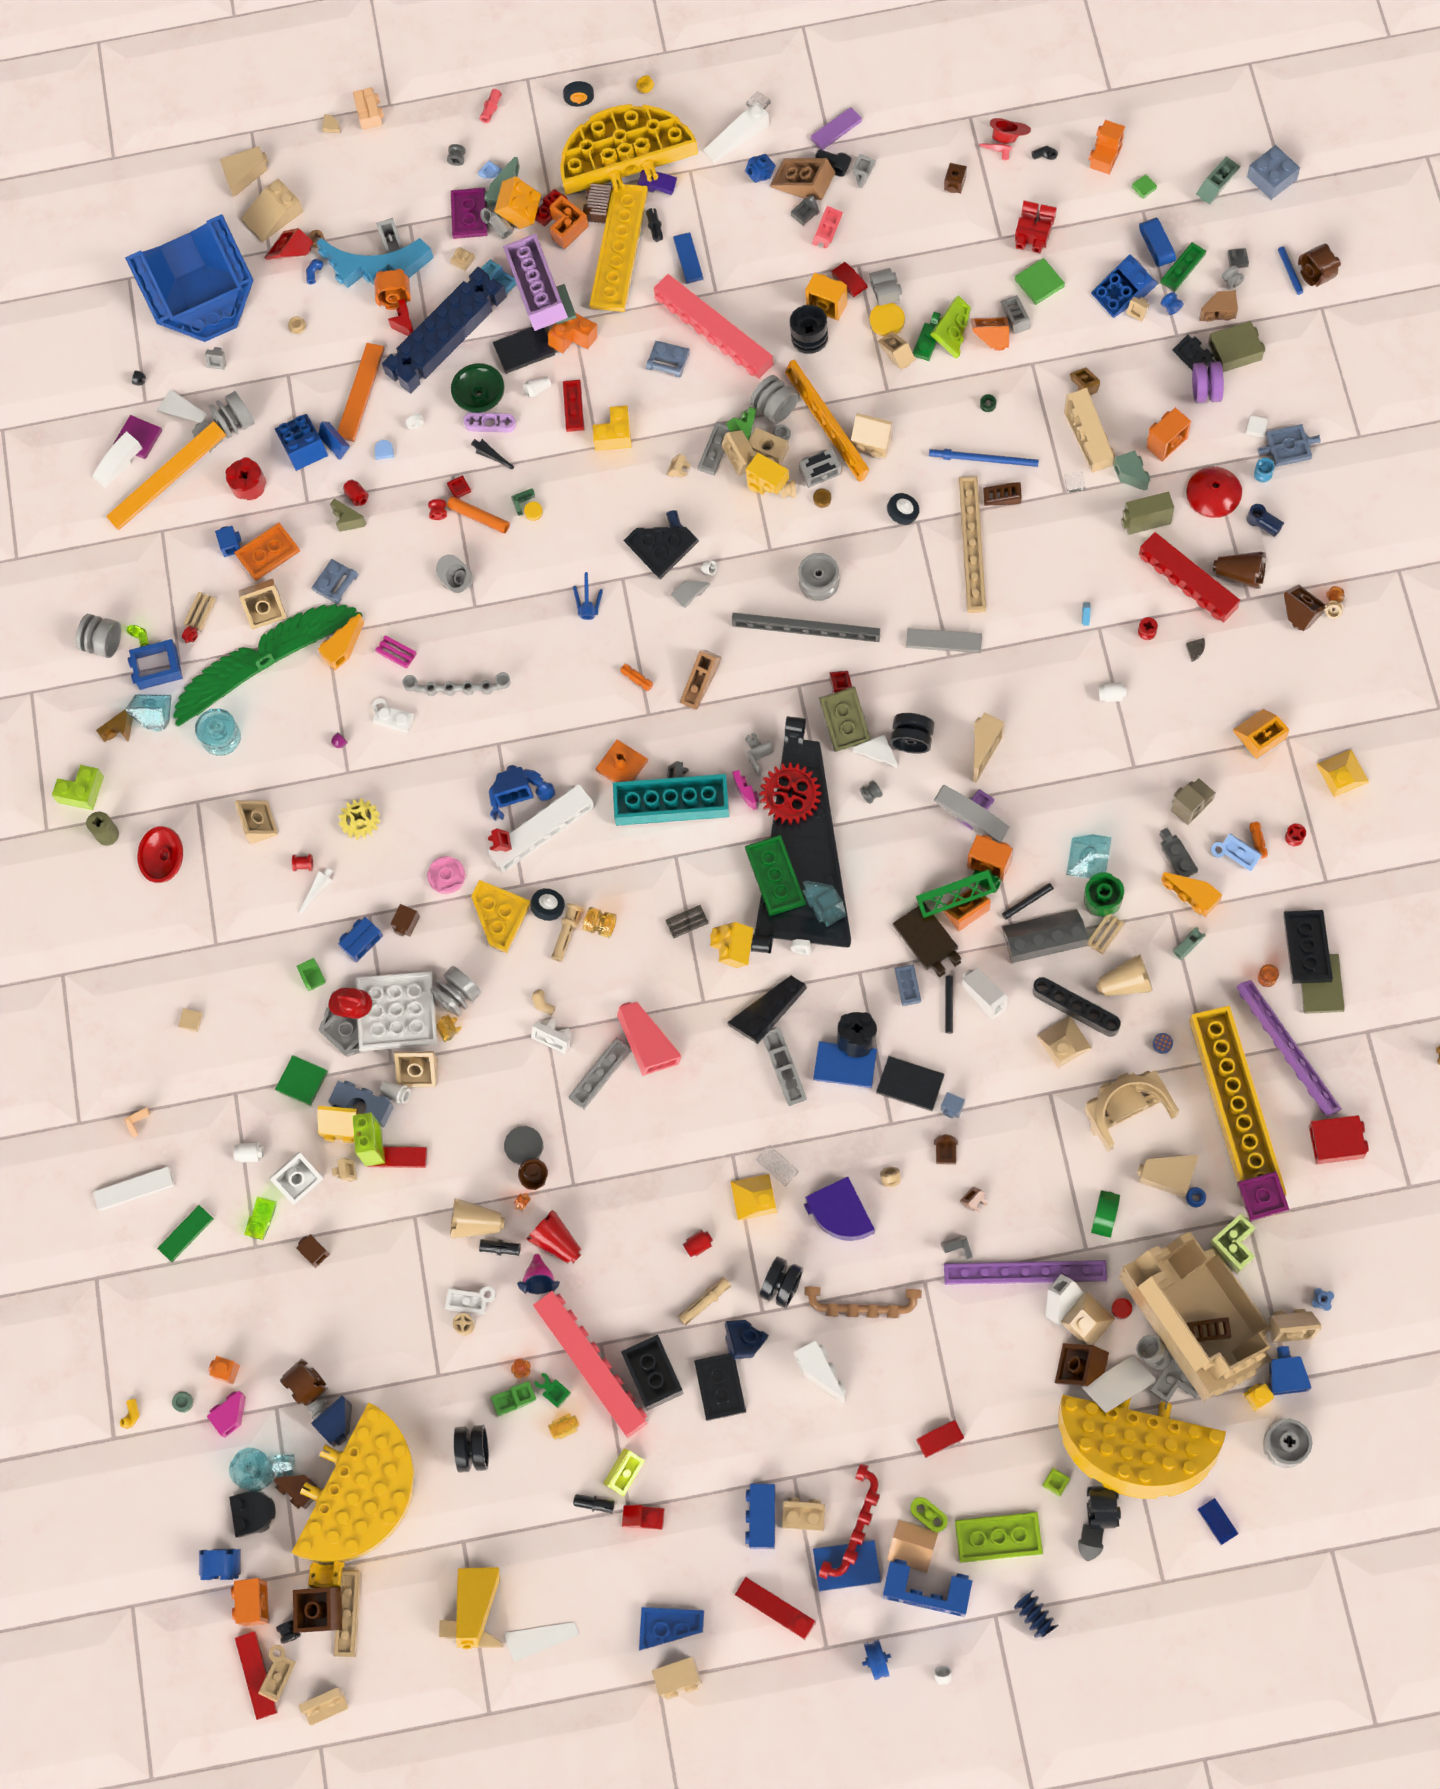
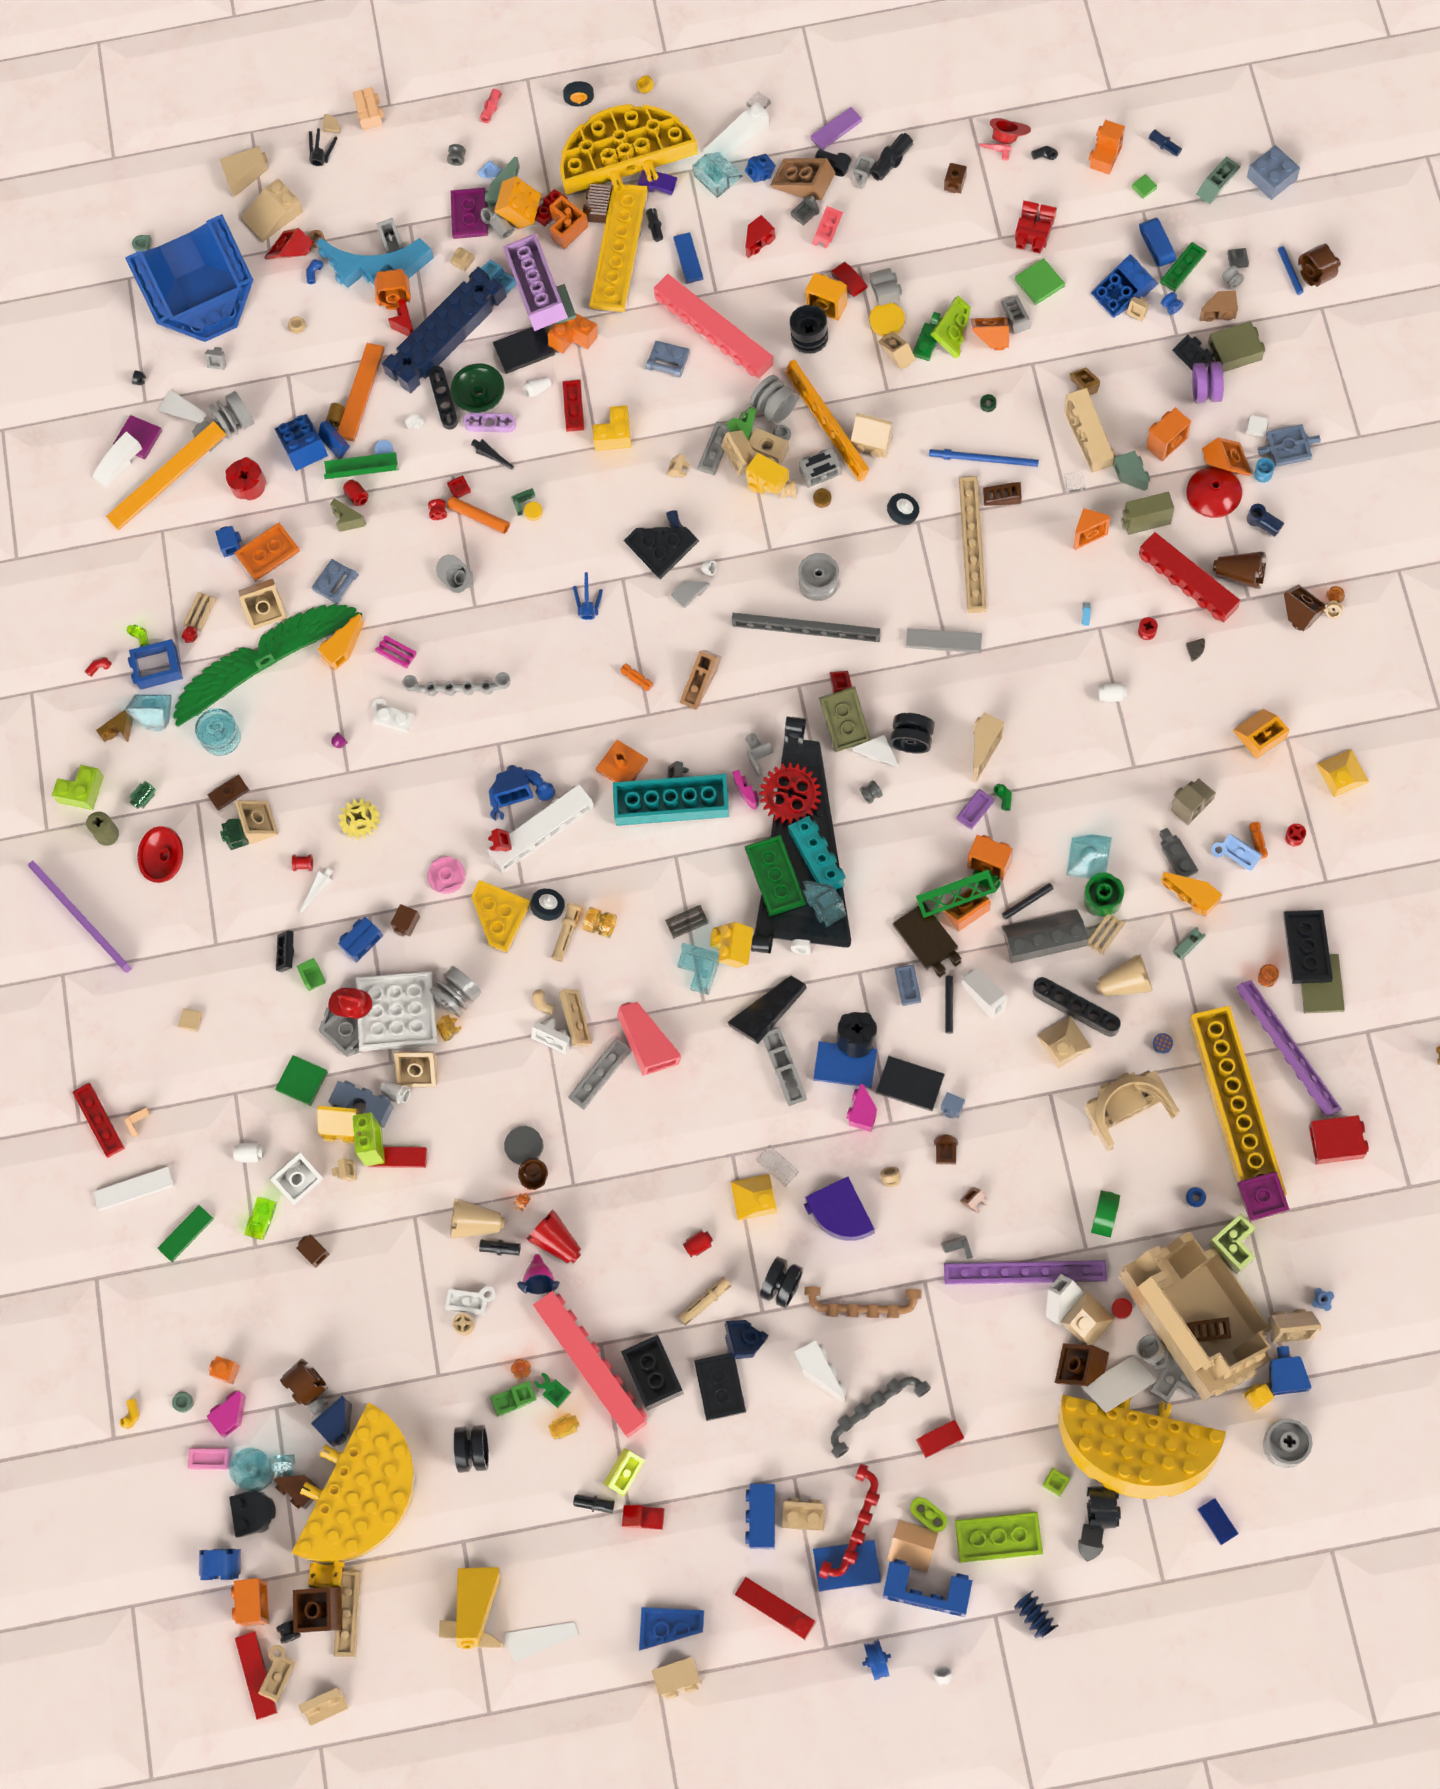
light grey wheel [76,613,122,658] -> none
light grey slope [934,785,1010,843] -> none
tan slope [1137,1155,1198,1198] -> none
none -> medium lavender tile [28,860,132,973]
none -> red tile [72,1082,125,1158]
none -> red arm [84,657,112,677]
none -> clear green brick [129,781,156,809]
none -> sand green tile [132,235,152,252]
none -> bright pink tile [188,1448,231,1470]
none -> reddish brown plate [207,774,250,811]
none -> clear green brick [220,818,249,850]
none -> black plate [276,930,294,972]
none -> black plant [309,128,338,166]
none -> green fence [324,452,399,479]
none -> pearl gold piece [325,403,345,427]
none -> black beam [428,366,458,430]
none -> tan plate [559,989,592,1046]
none -> clear light blue panel [677,943,719,995]
none -> clear light blue slope [692,152,743,198]
none -> red slope [745,215,776,258]
none -> teal brick [788,816,846,896]
none -> dark grey bar [831,1376,931,1459]
none -> dark pink slope [846,1084,877,1132]
none -> black piece [870,133,913,181]
none -> green arm [993,784,1012,811]
none -> orange slope [1073,508,1110,550]
none -> dark blue axle [1149,129,1182,156]
none -> orange slope [1202,437,1252,476]

